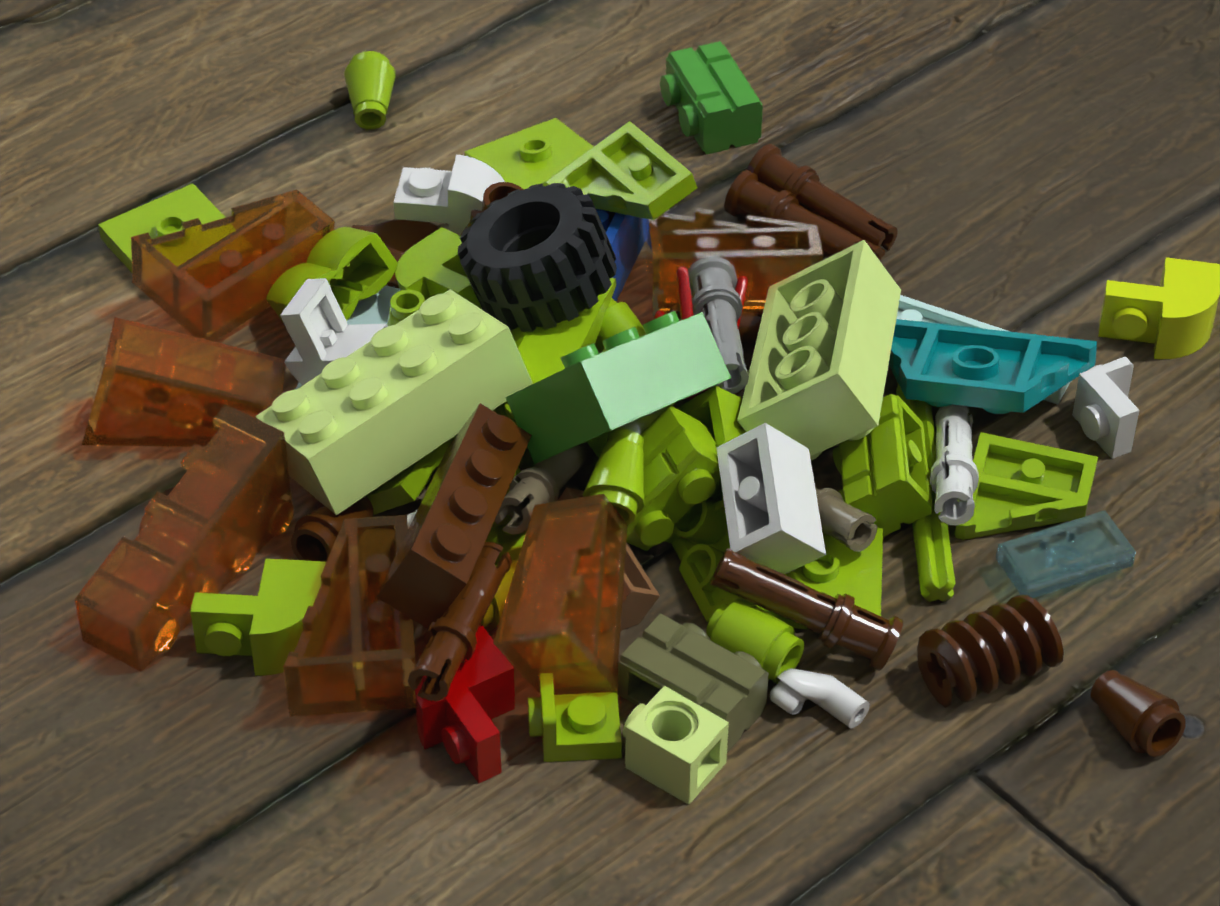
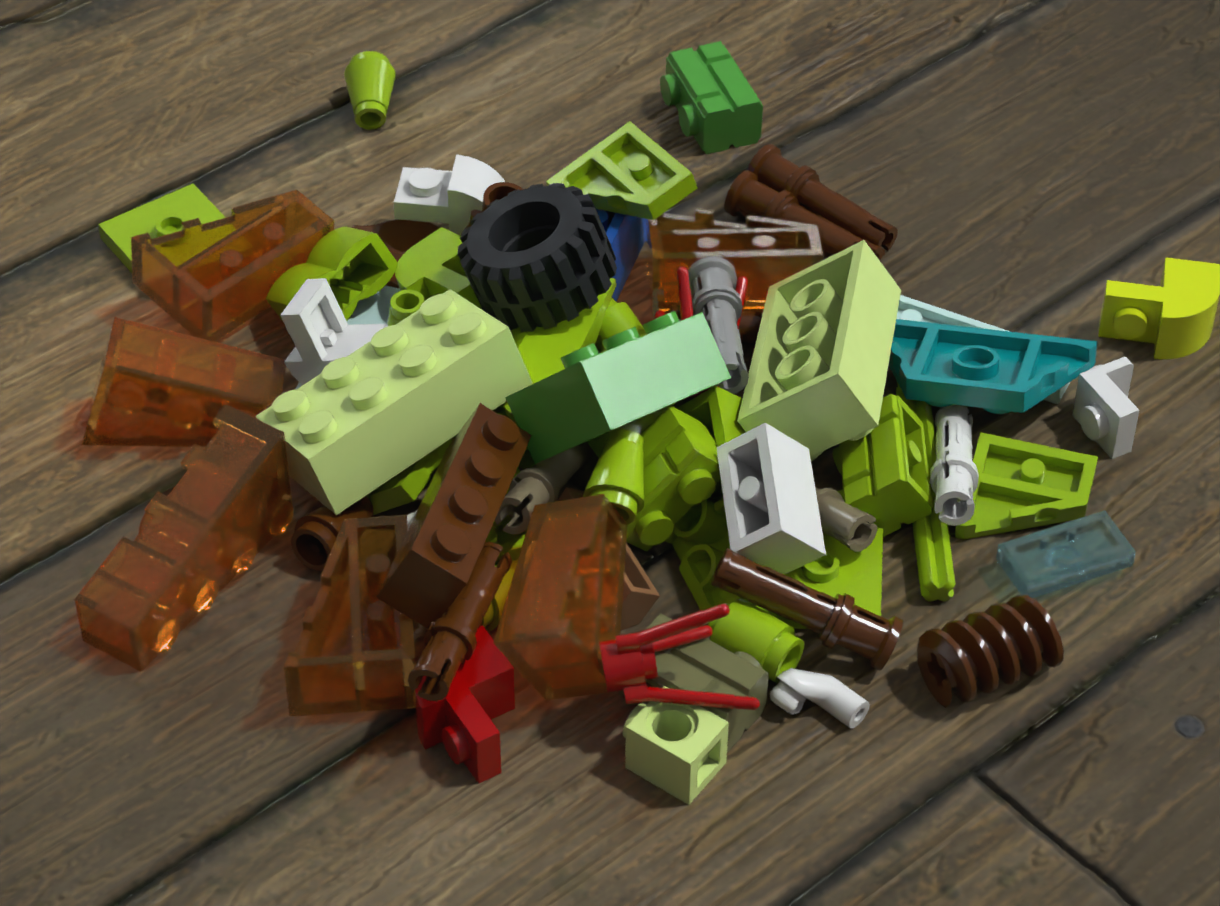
lime brick [190,558,332,676] -> none
lime plate [464,118,594,189] -> none
lime bracket [528,673,622,762] -> none
reddish brown cone [1090,670,1186,757] -> none
none -> red plant [599,604,760,710]

